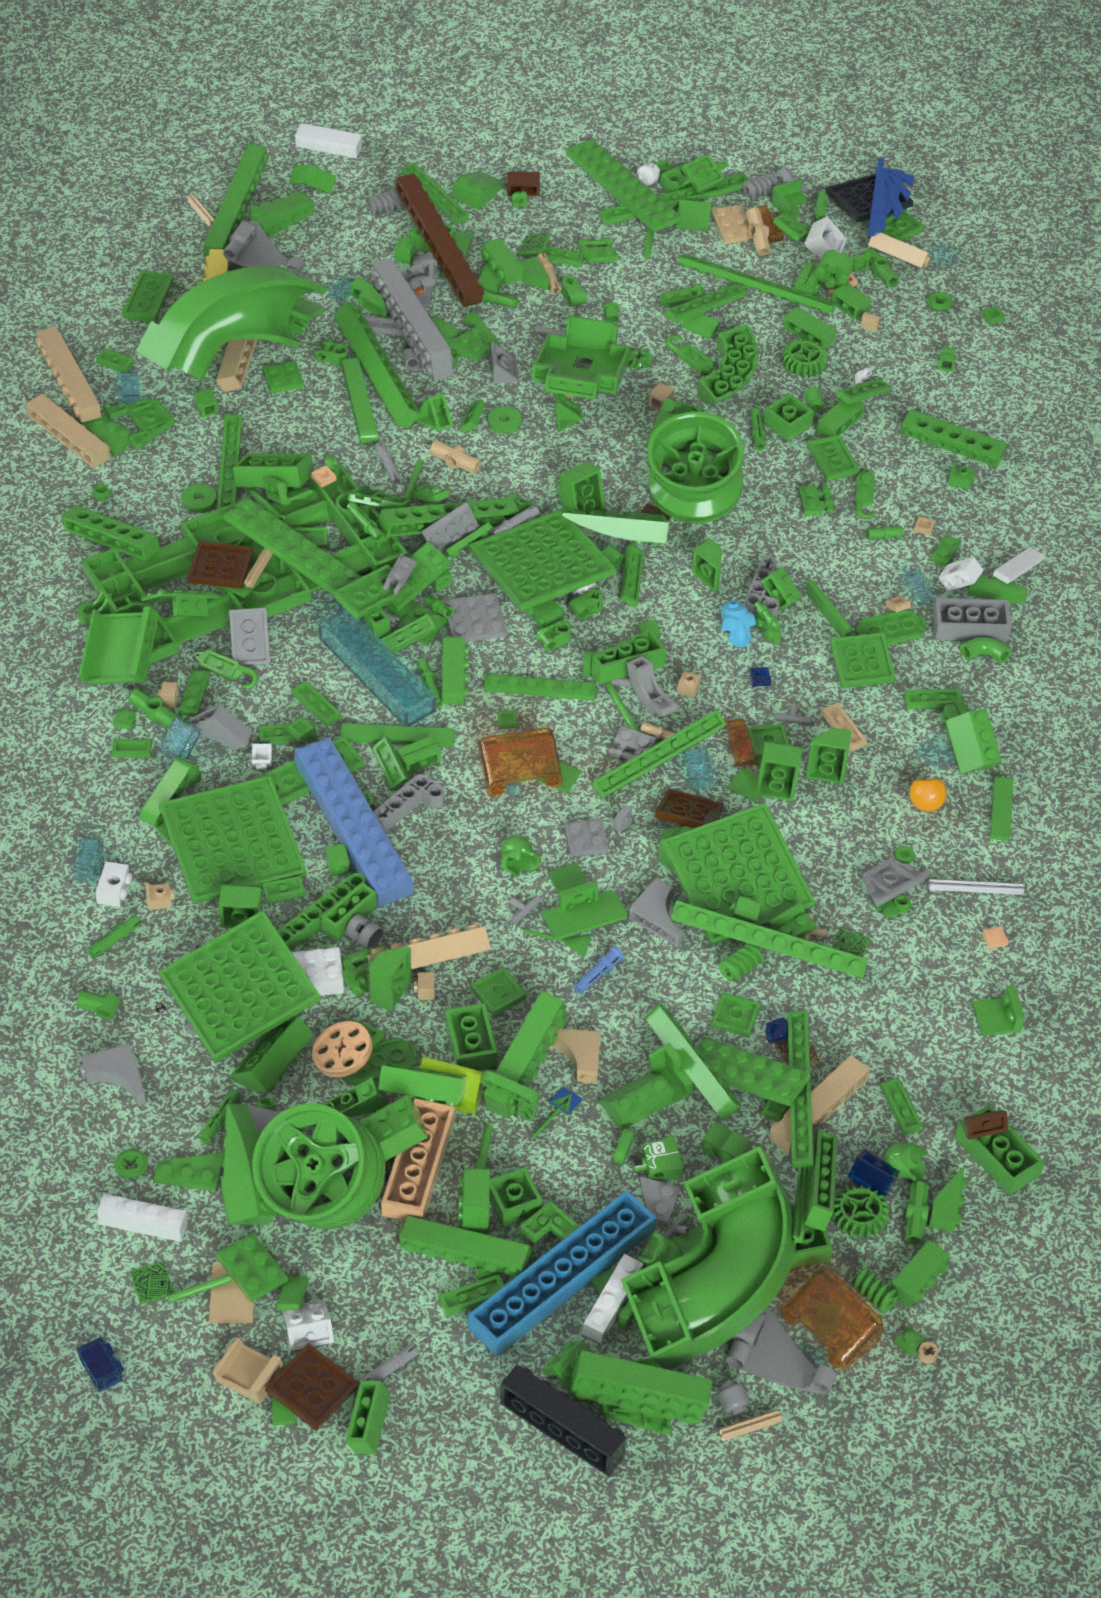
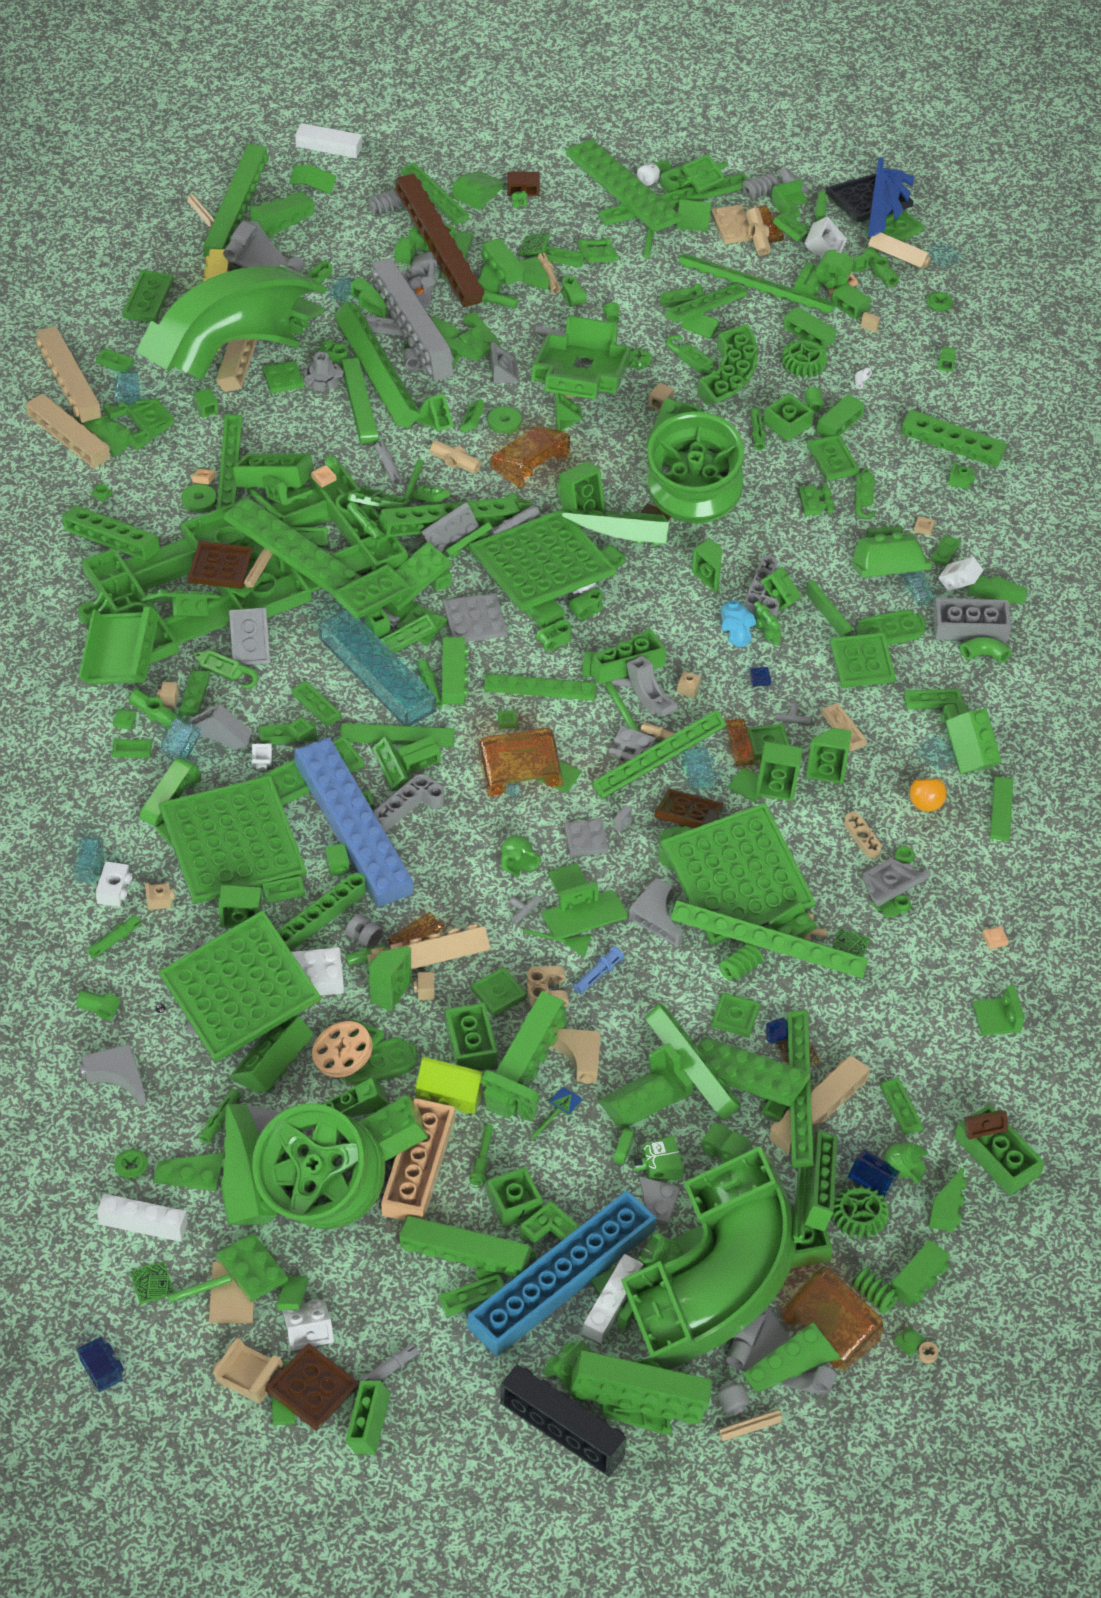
bright green plate [256,1098,277,1111] -> none
bright green brick [321,882,377,942] -> none
bright green plate [341,957,368,996] -> none
bright green brick [378,1062,467,1106] -> none
light grey hinge [383,554,417,595] -> none
bright green pin [424,595,454,618] -> none
bright green brick [458,1169,490,1235] -> none
bright green tile [620,544,644,607] -> none
bright green tile [637,620,661,637] -> none
light grey piece [663,1212,690,1239] -> none
bright green brick [729,896,762,923] -> none
bright green tile [836,379,891,404] -> none
tan tile [885,596,911,613] -> none
bright green piece [904,1181,929,1245] -> none
axle [928,879,1025,895] -> none
bright green plate [982,306,1005,325] -> none
white tile [993,547,1045,584] -> none
none -> light nougat plate [192,469,216,485]
none -> light grey piece [303,351,344,392]
none -> bright green beam [307,261,332,283]
none -> clear orange plate [388,912,444,945]
none -> clear orange windscreen [491,426,570,489]
none -> tan piece [527,966,569,1007]
none -> bright green wing [743,1322,840,1393]
none -> tan beam [844,812,882,858]
none -> bright green windscreen [852,532,932,578]

